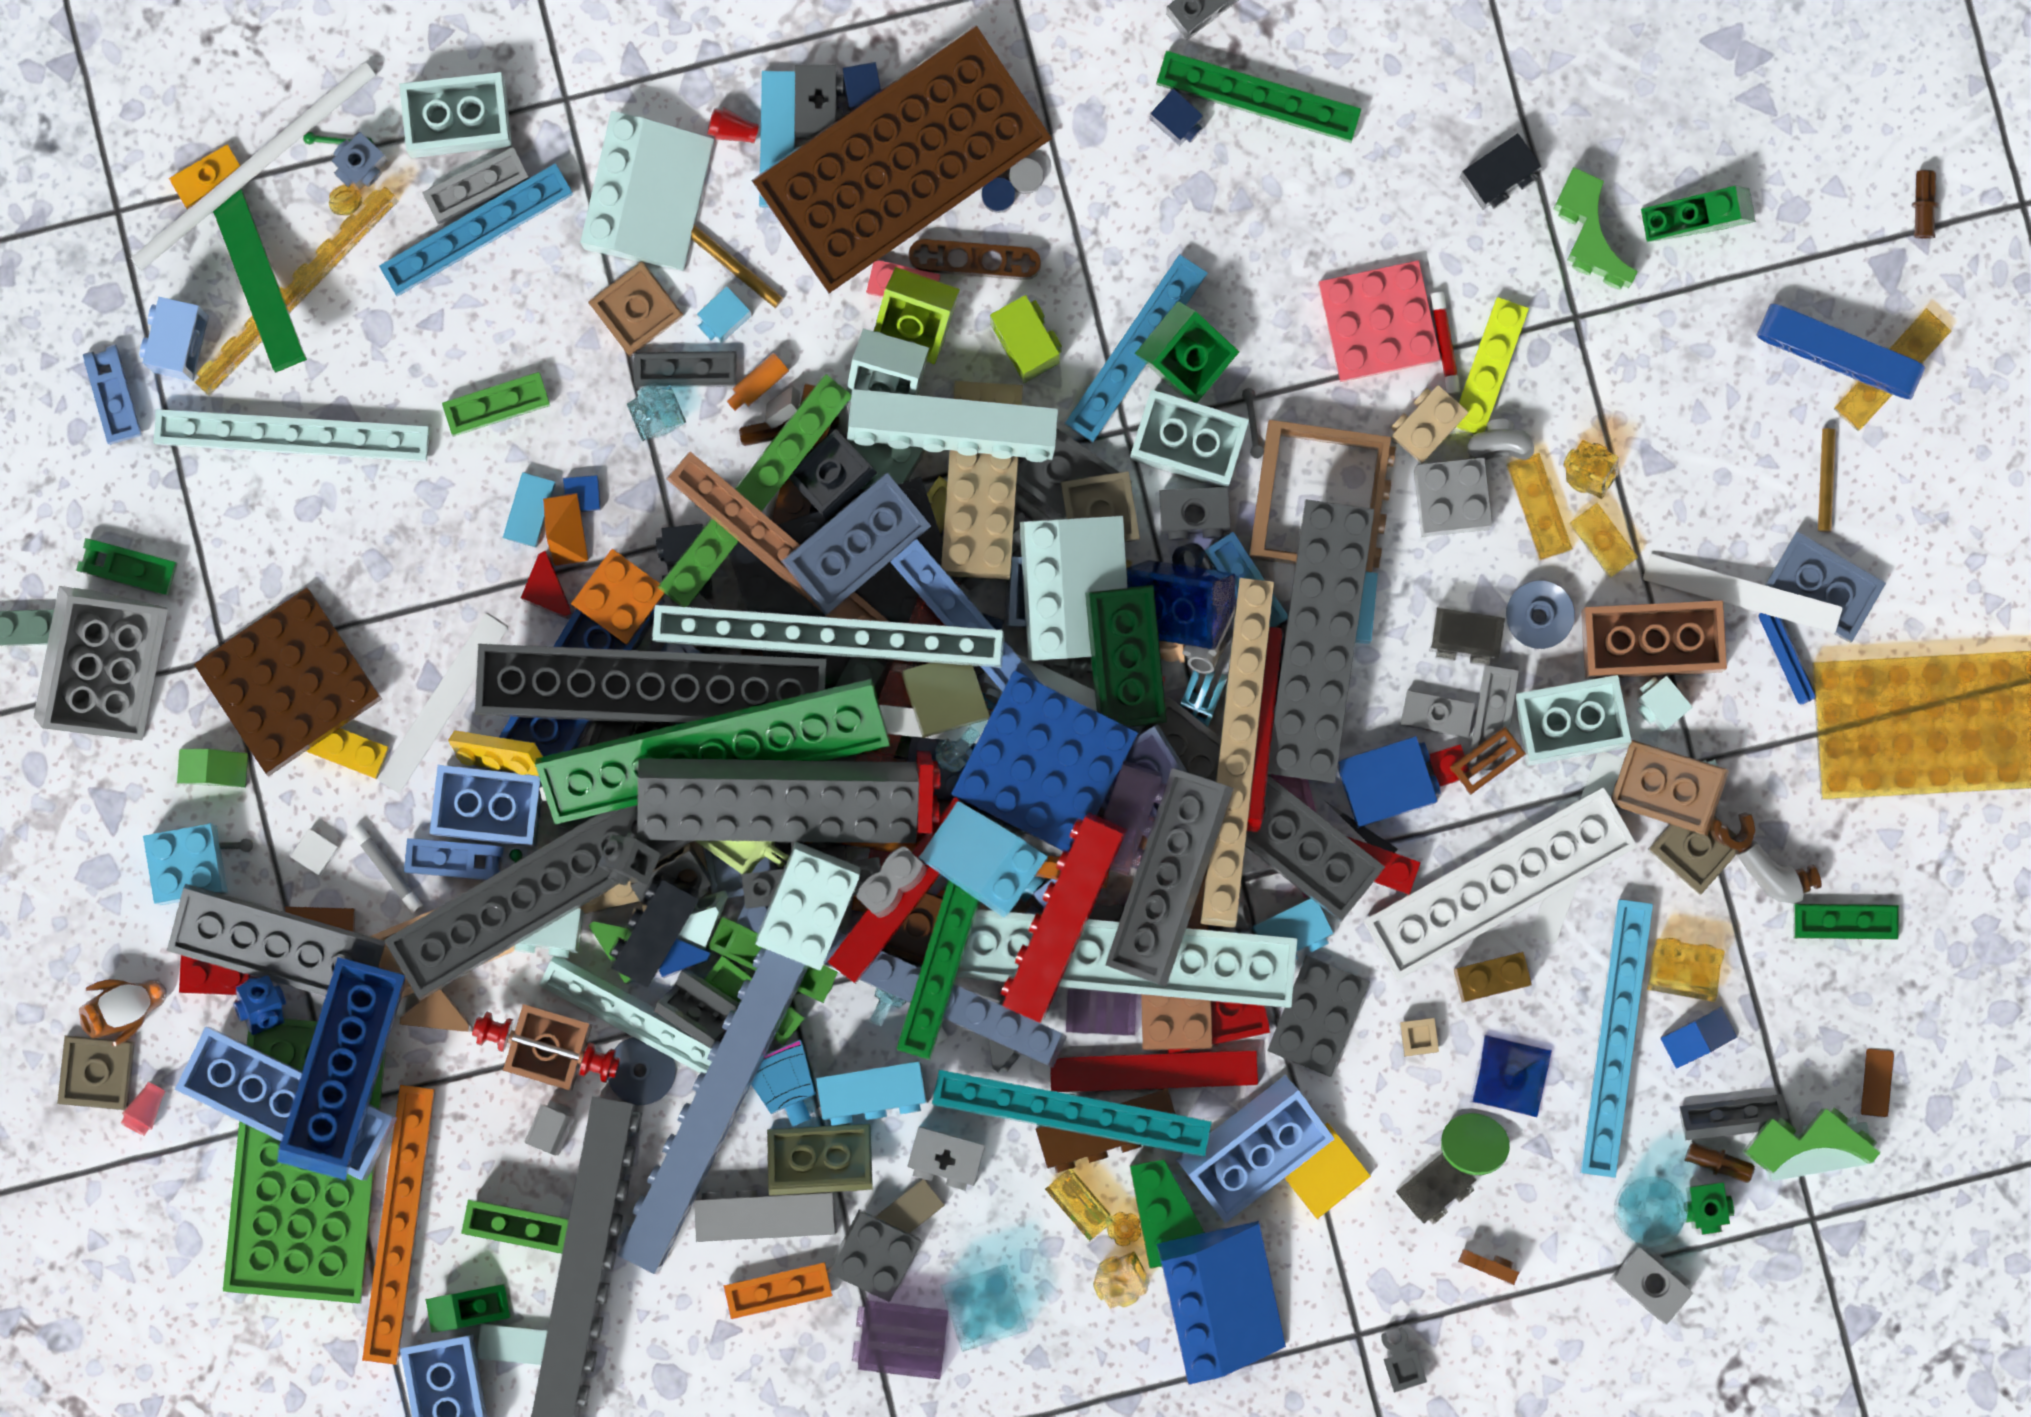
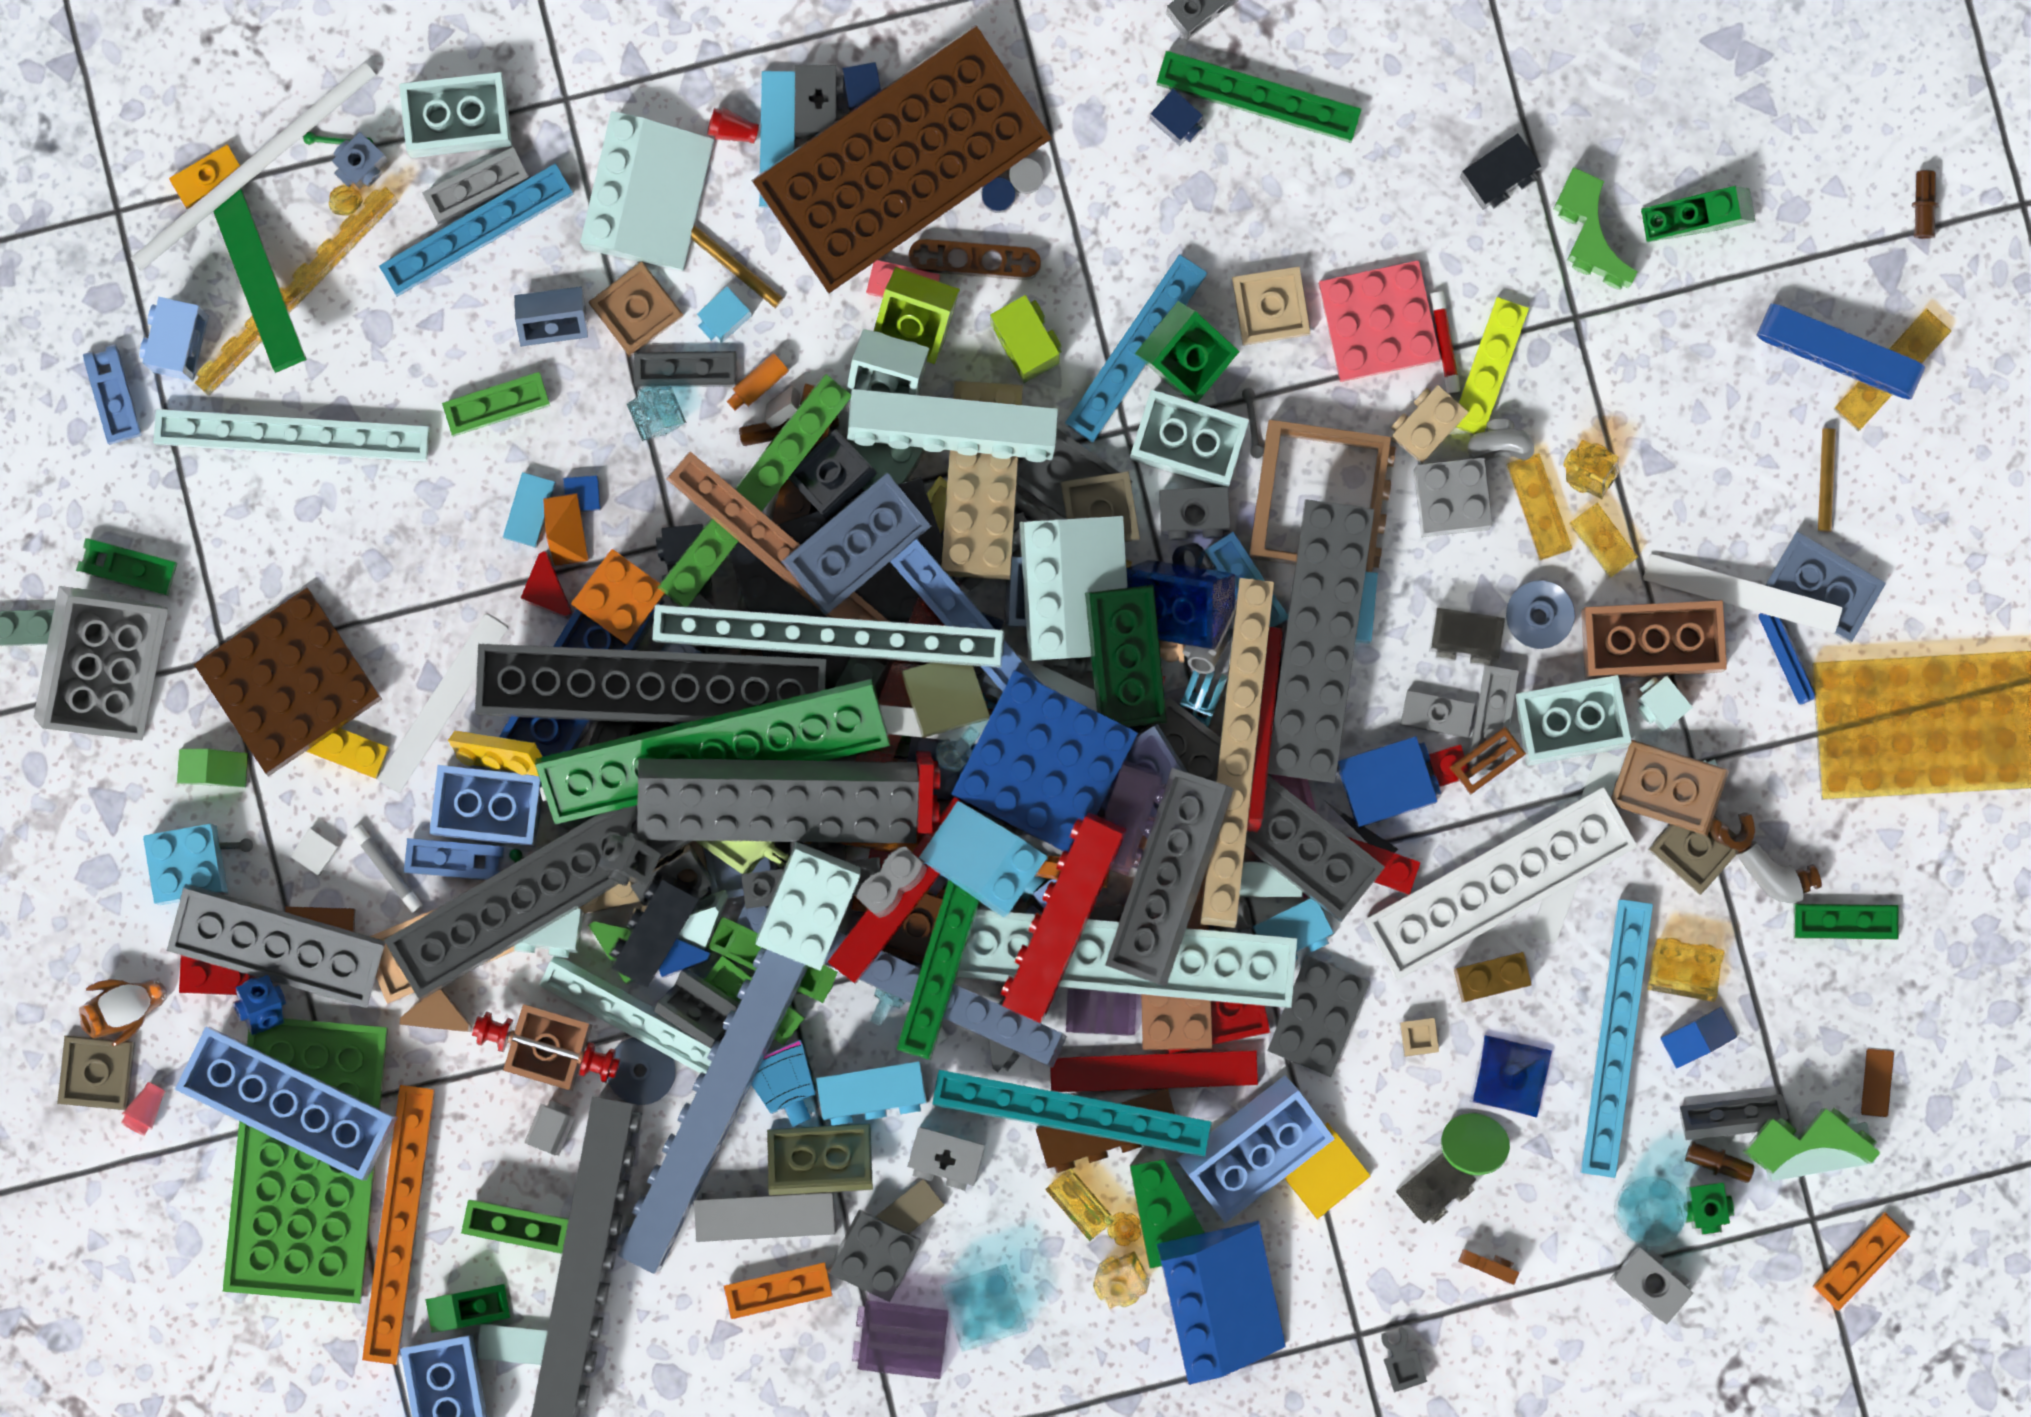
blue brick [278,957,405,1180] -> none
none -> sand blue brick [514,286,588,347]
none -> tan plate [1232,266,1310,346]
none -> light aqua tile [1239,862,1303,897]
none -> orange tile [1812,1212,1910,1311]

